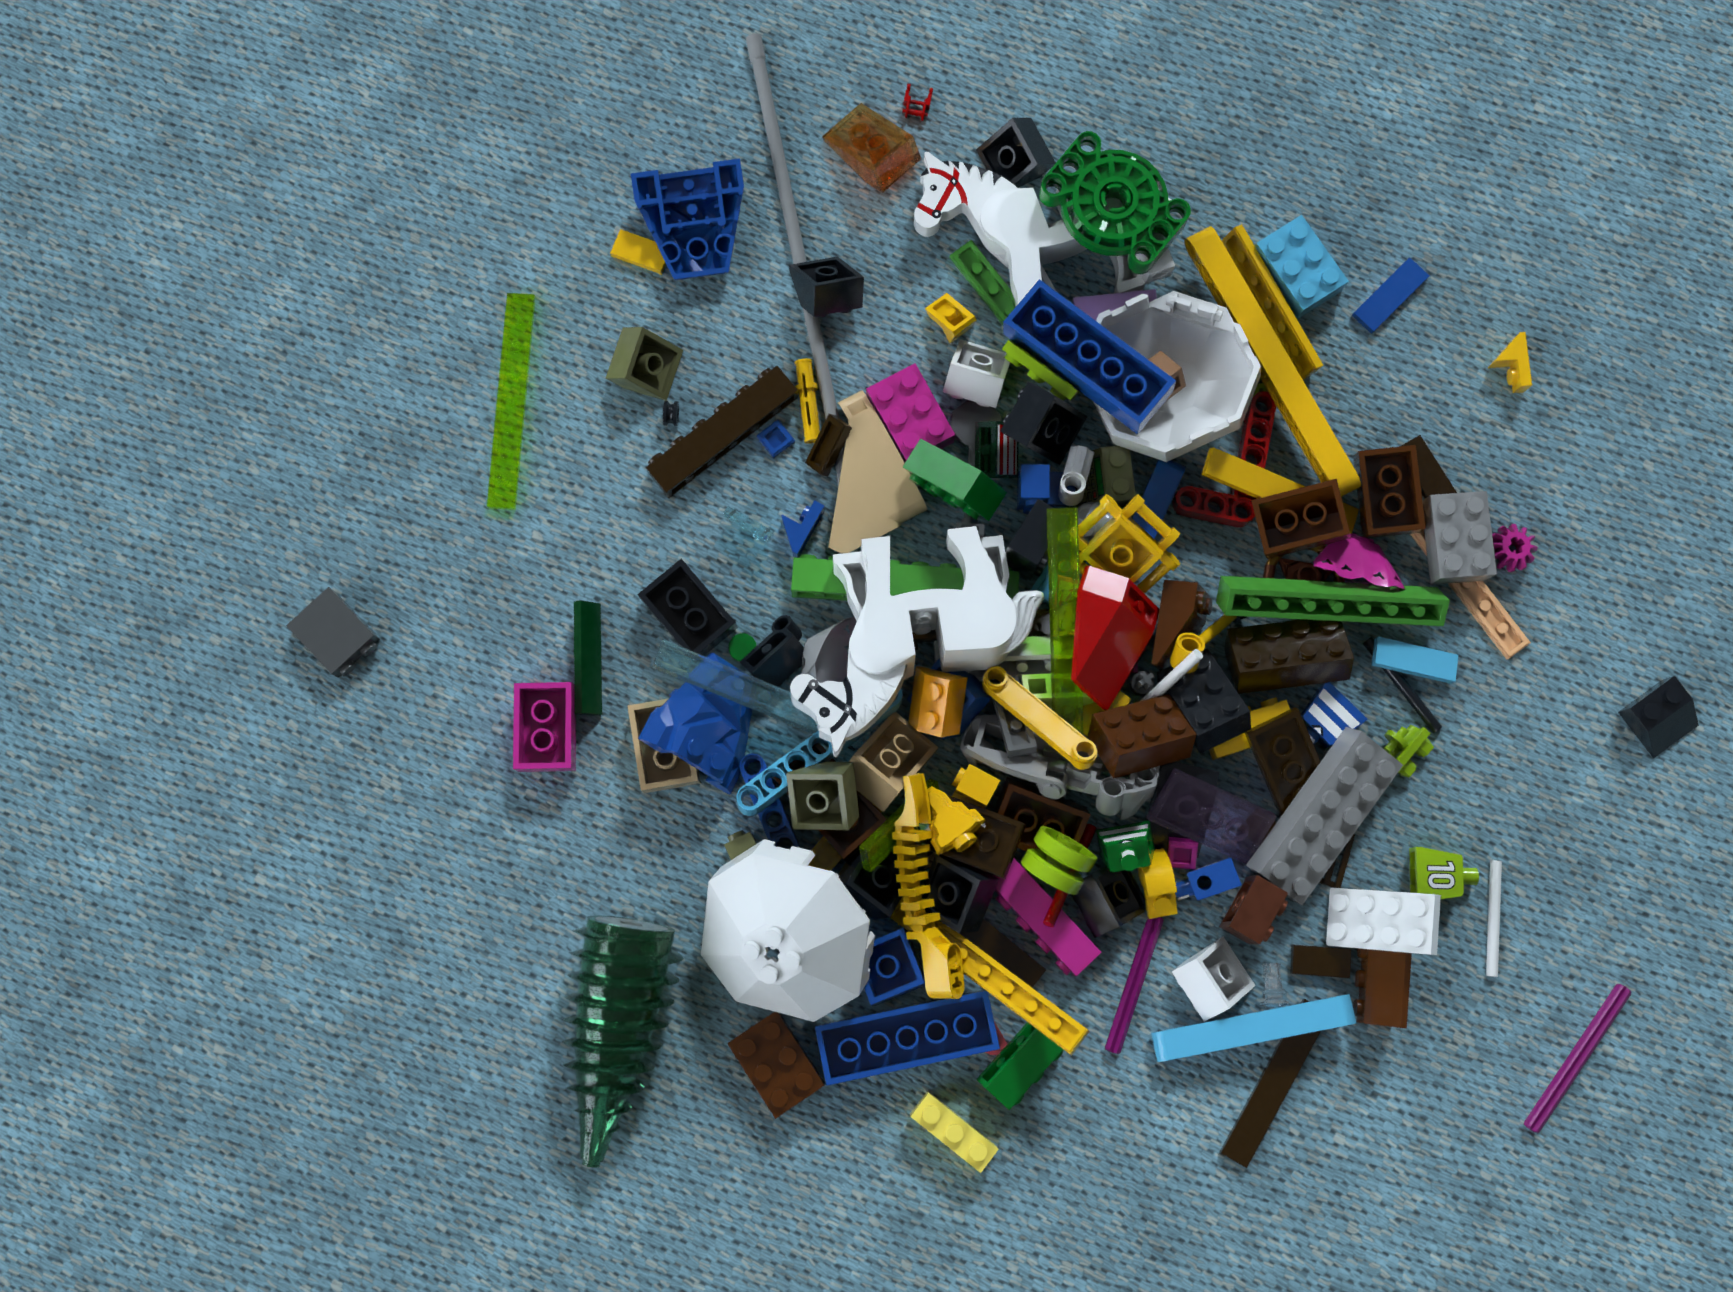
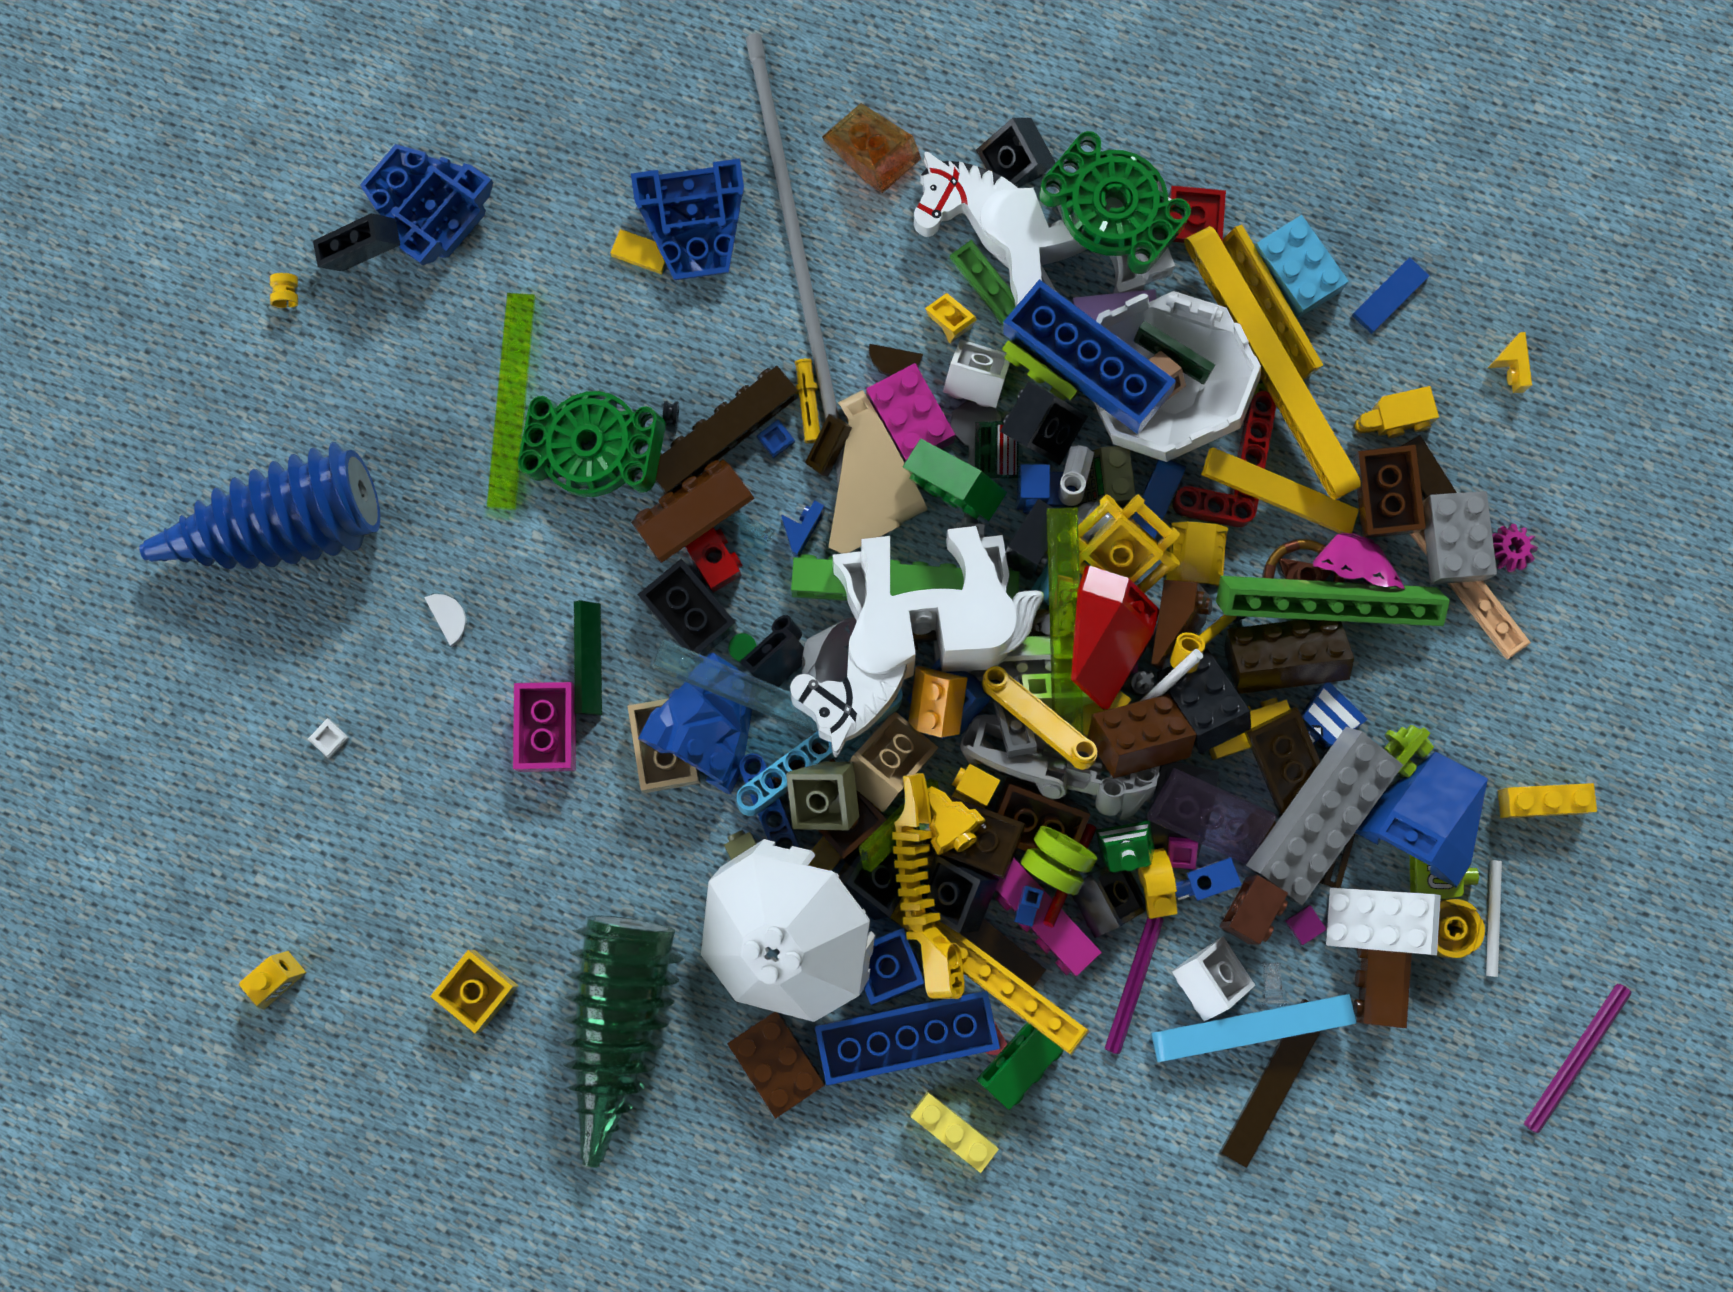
dark grey brick [286,587,380,678] -> none
olive slope [605,327,683,401] -> none
black slope [789,256,864,318] -> none
red piece [902,83,933,121] -> none
reddish brown slope [1251,479,1351,559] -> none
dark brown tile [1290,945,1351,978] -> none
black bar [1362,637,1442,733] -> none
medium azure tile [1371,636,1458,684] -> none
black slope [1618,676,1699,758] -> none
none -> blue cone [139,442,380,569]
none -> yellow torso [238,951,307,1010]
none -> yellow wheel [270,273,298,308]
none -> white tile [308,718,349,759]
none -> black brick [313,213,400,271]
none -> blue wedge [360,144,494,266]
none -> white tile [424,594,467,647]
none -> yellow brick [430,950,519,1034]
none -> green piece [518,391,665,497]
none -> reddish brown slope [631,459,755,563]
none -> red brick [685,528,743,593]
none -> dark brown tile [869,344,923,377]
none -> blue piece [1013,886,1043,927]
none -> dark green tile [1133,321,1216,385]
none -> yellow slope [1166,521,1228,586]
none -> red plate [1169,186,1226,243]
none -> magenta tile [1285,905,1327,945]
none -> yellow hinge [1354,386,1439,438]
none -> blue wedge [1355,751,1488,888]
none -> yellow brick [1435,899,1485,958]
none -> yellow brick [1497,783,1597,819]

